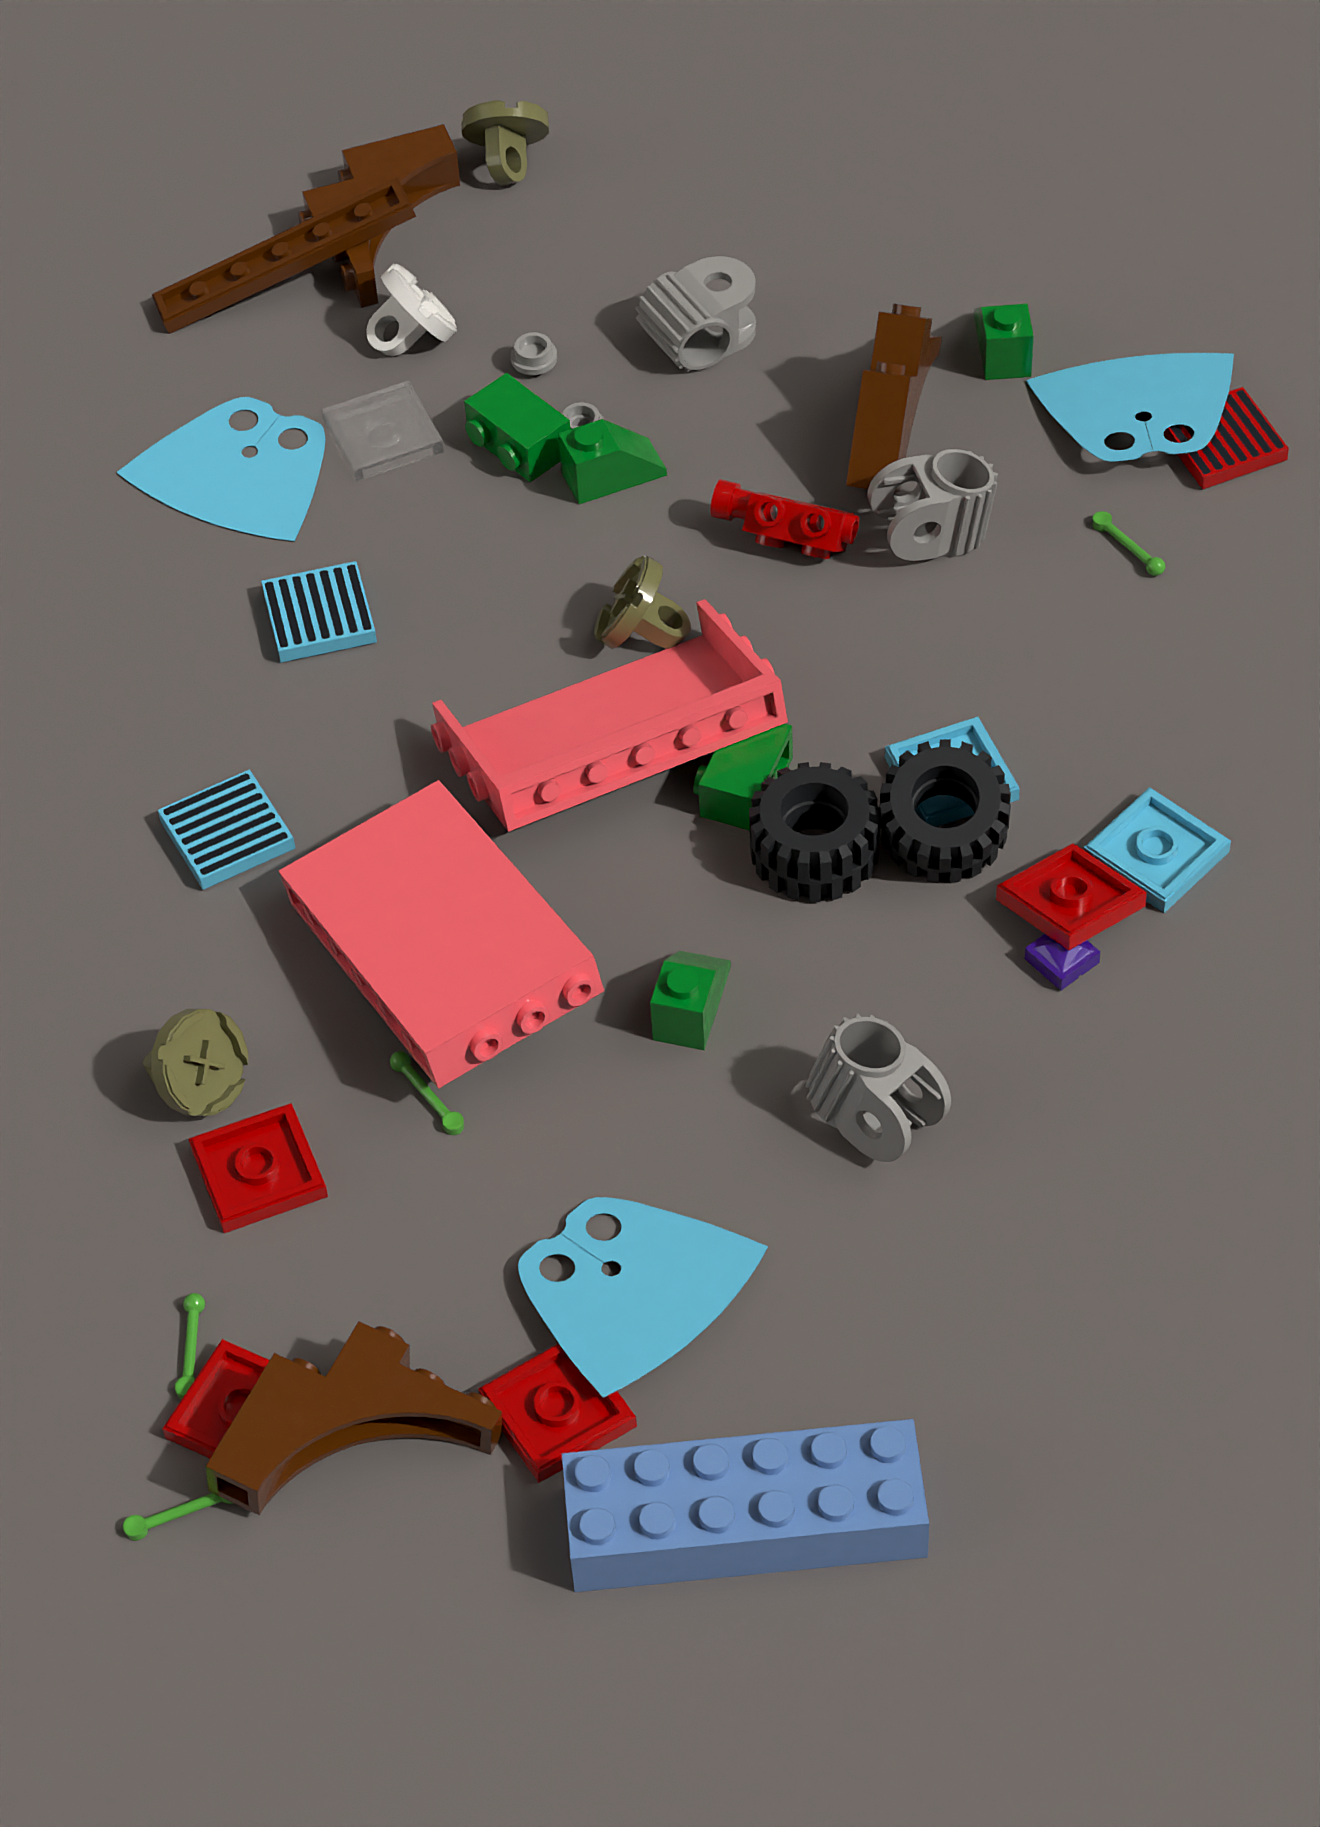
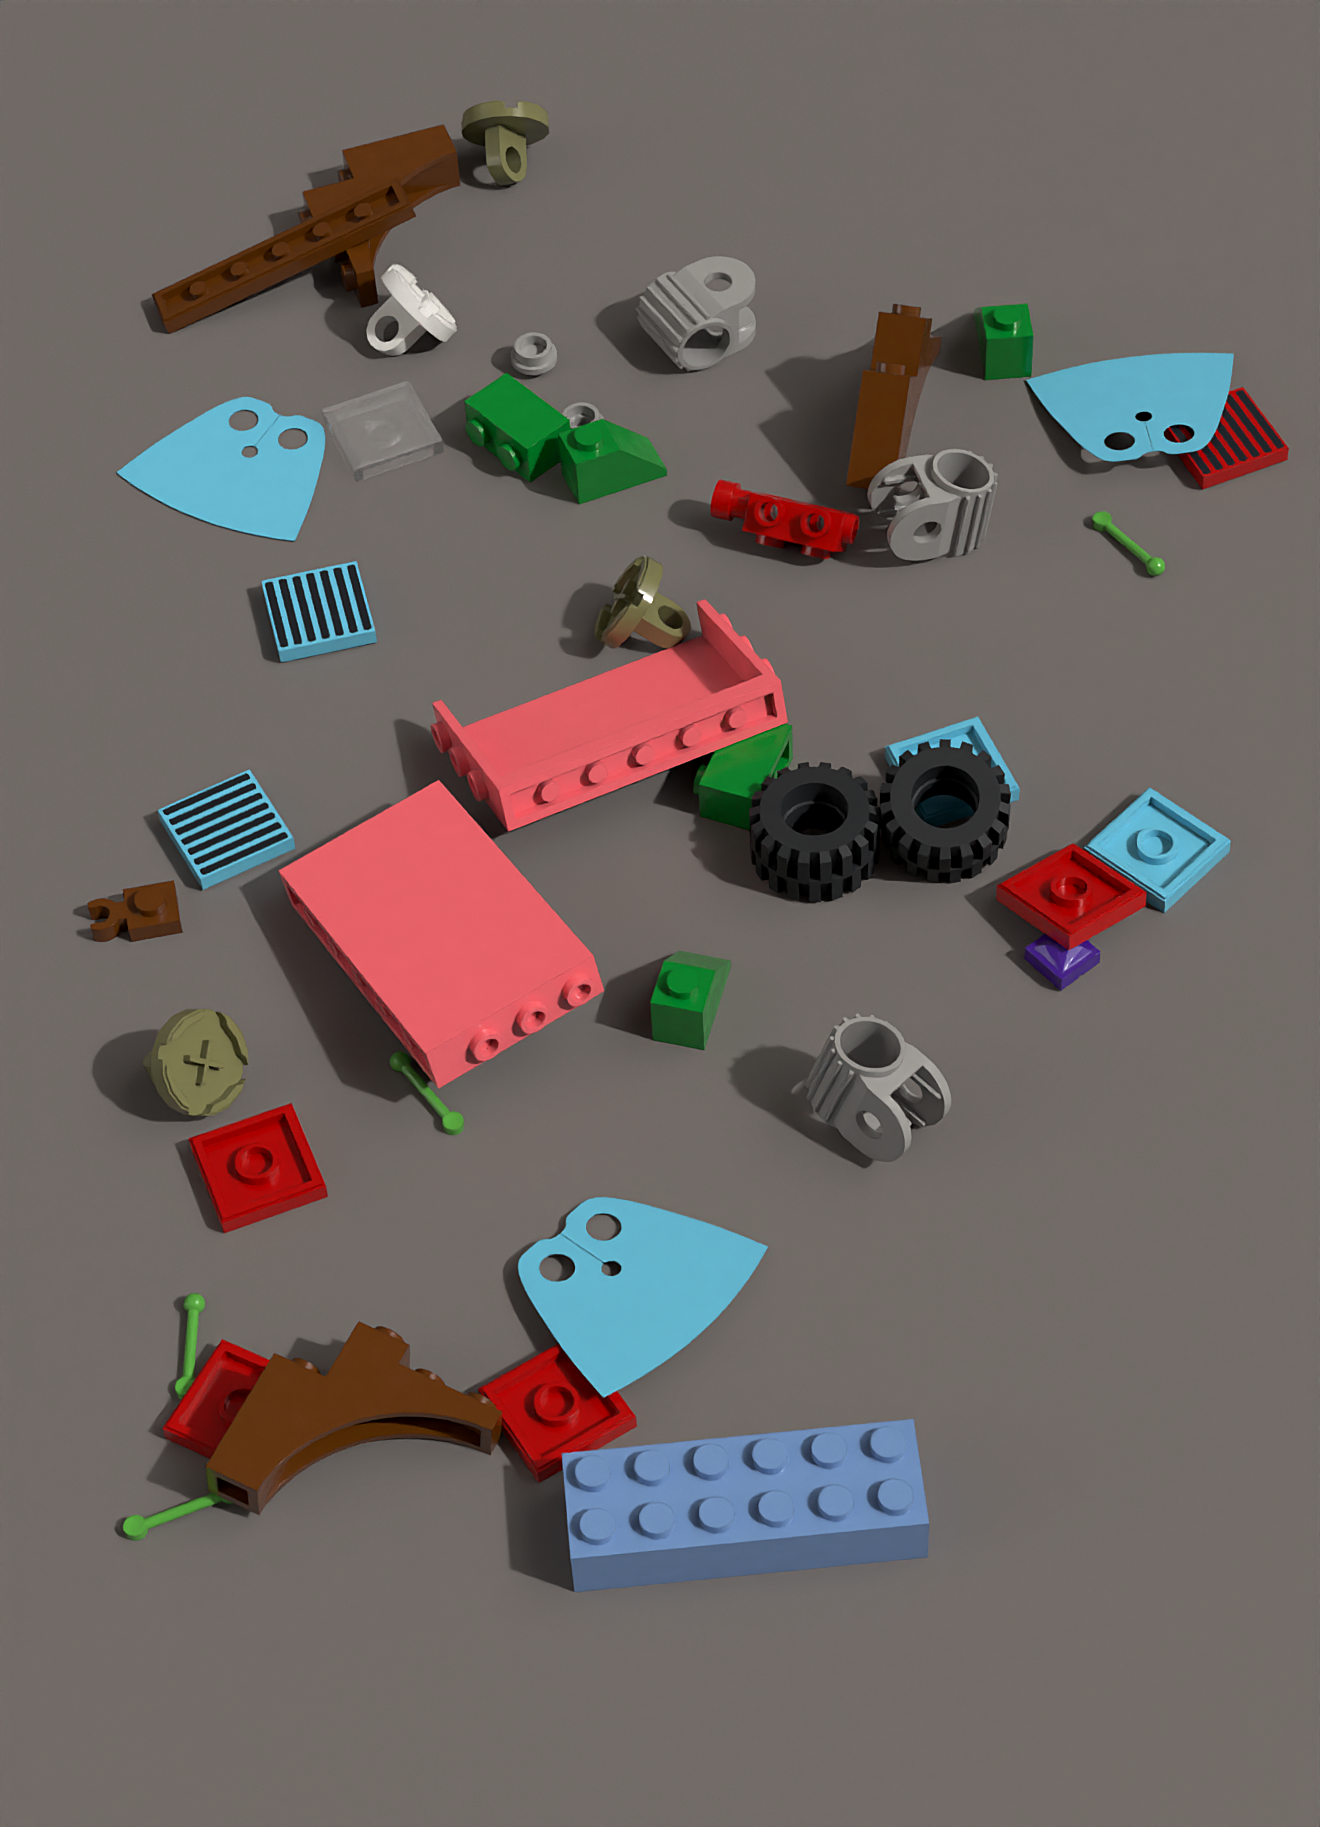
none -> reddish brown plate [87,880,183,942]

